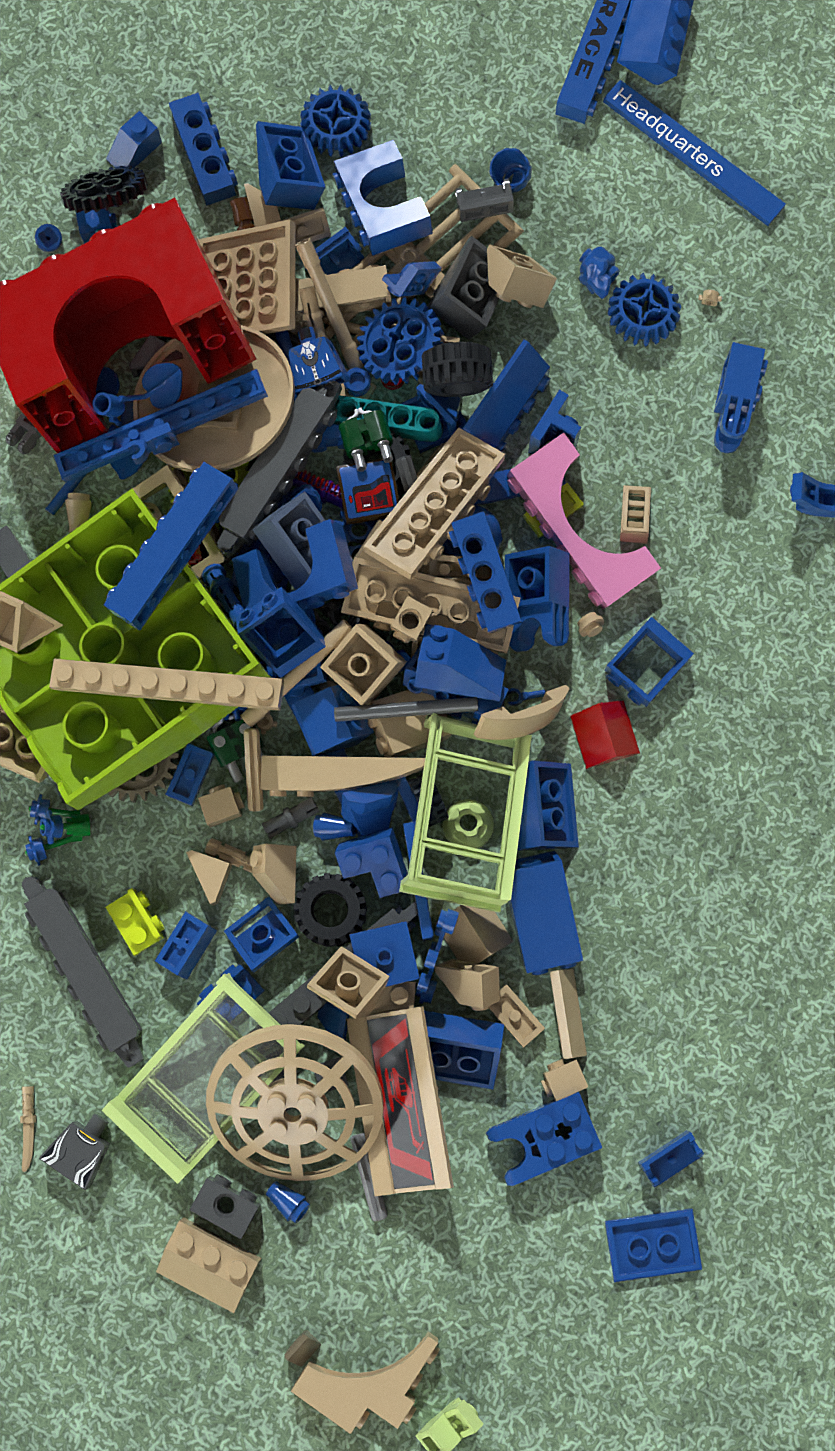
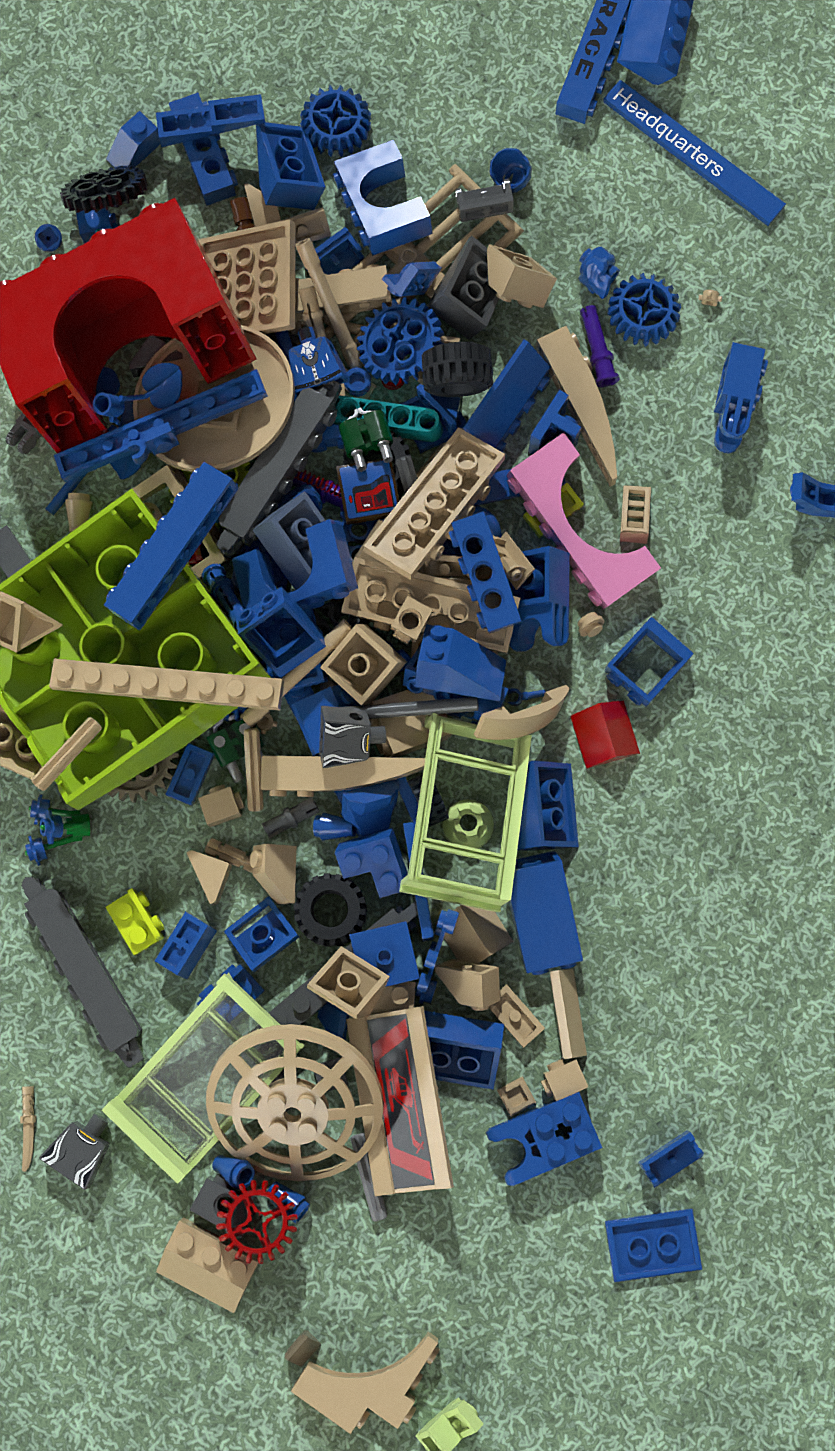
none -> tan axle [31,717,102,791]
none -> blue slope [156,94,265,148]
none -> blue cone [212,1155,255,1189]
none -> red gear [216,1180,297,1264]
none -> dark grey torso [319,706,386,768]
none -> tan hinge [493,532,535,590]
none -> tan tile [497,1076,536,1116]
none -> tan slope [536,326,617,487]
none -> dark purple pin [580,305,620,388]

